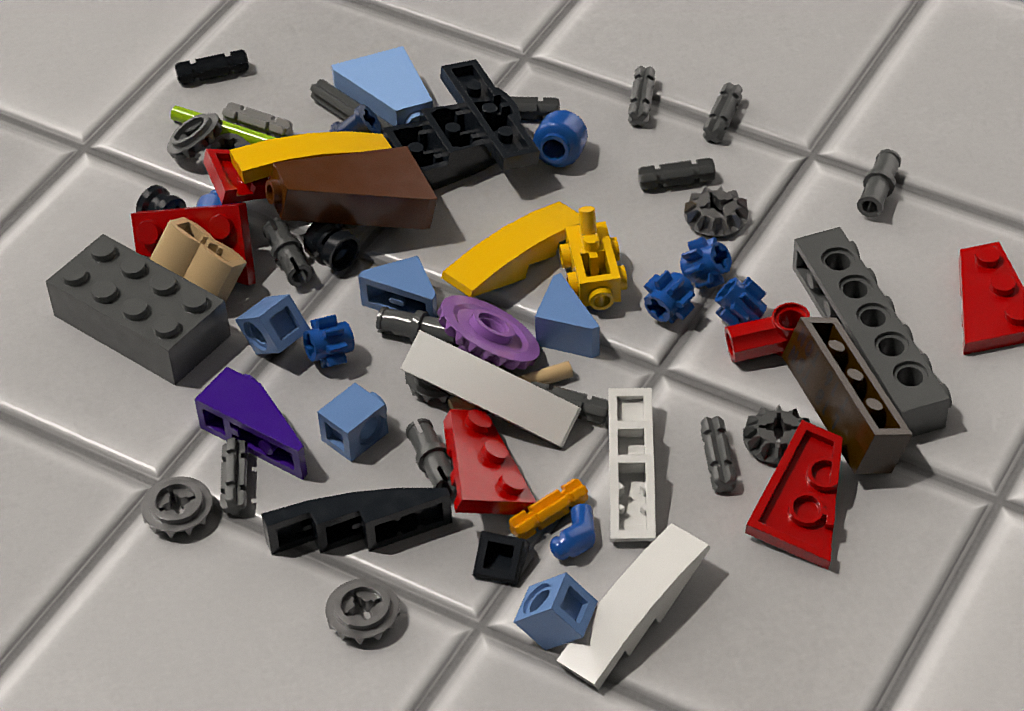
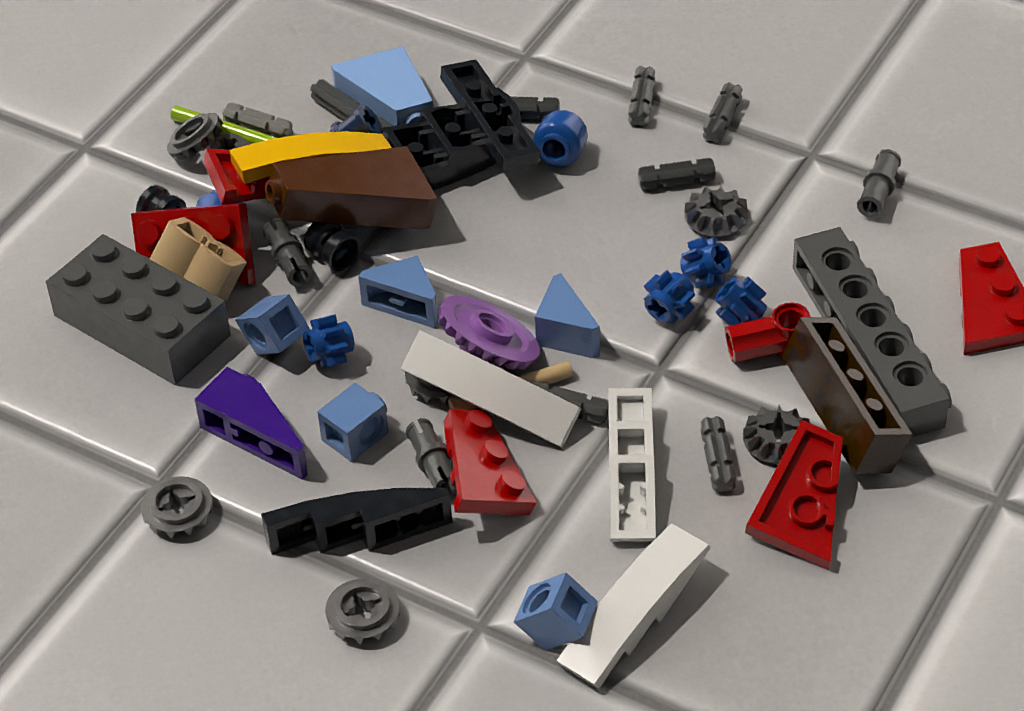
black axle [175,49,249,85] -> none
dark grey axle [220,437,248,516] -> none
dark grey pin [376,307,459,347] -> none
yellow slope [441,201,580,297] -> none
black slope [472,531,530,585] -> none
light orange axle [509,479,588,539] -> none
blue arm [550,503,596,560] -> none
yellow brick [559,206,628,310] -> none

